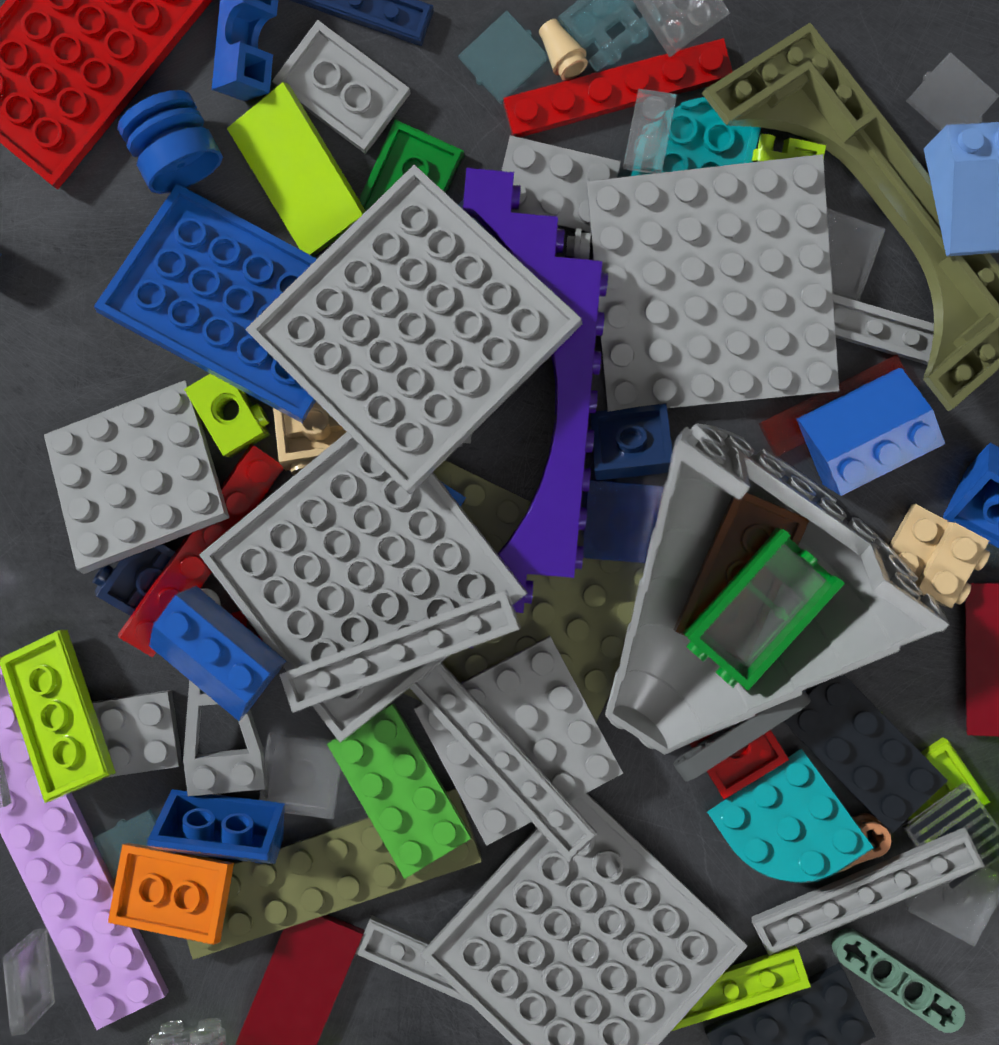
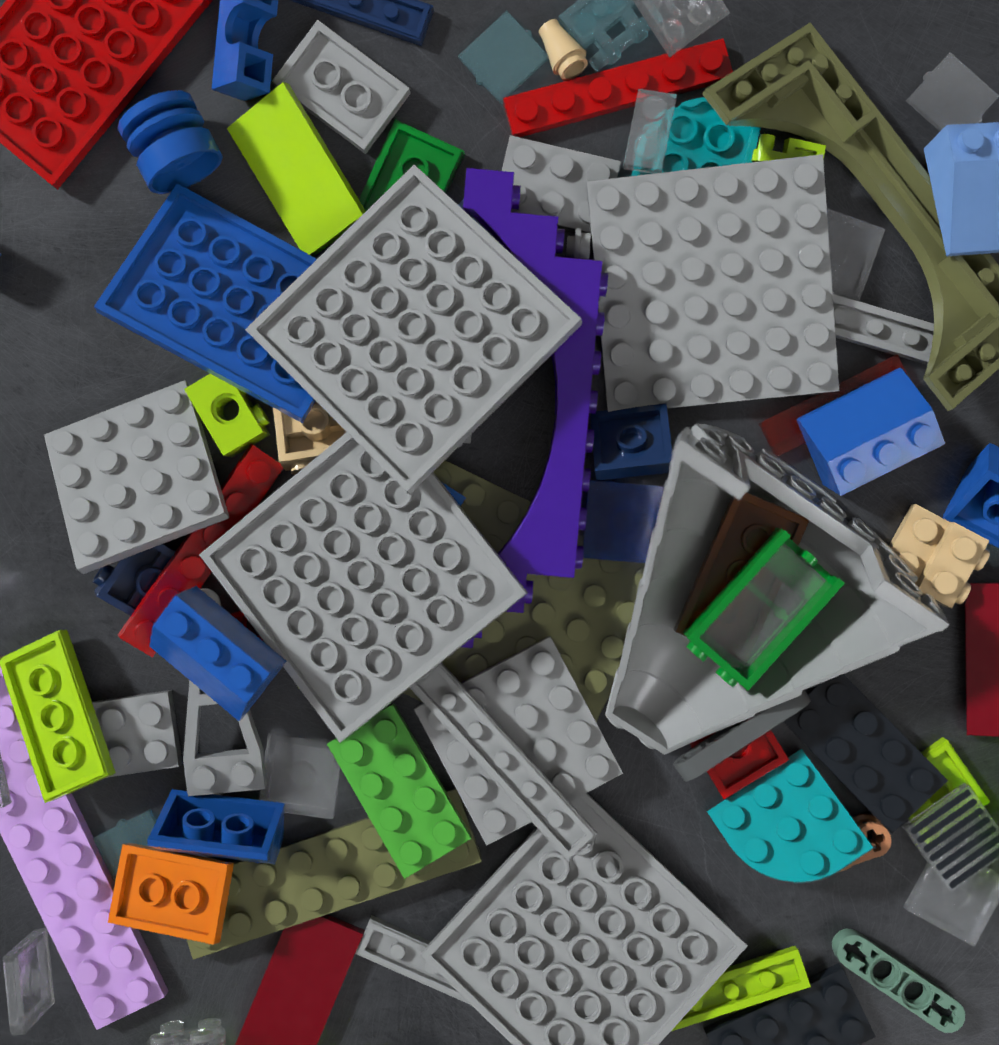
light grey plate [279,590,521,713] -> none
light grey tile [751,827,985,956] -> none

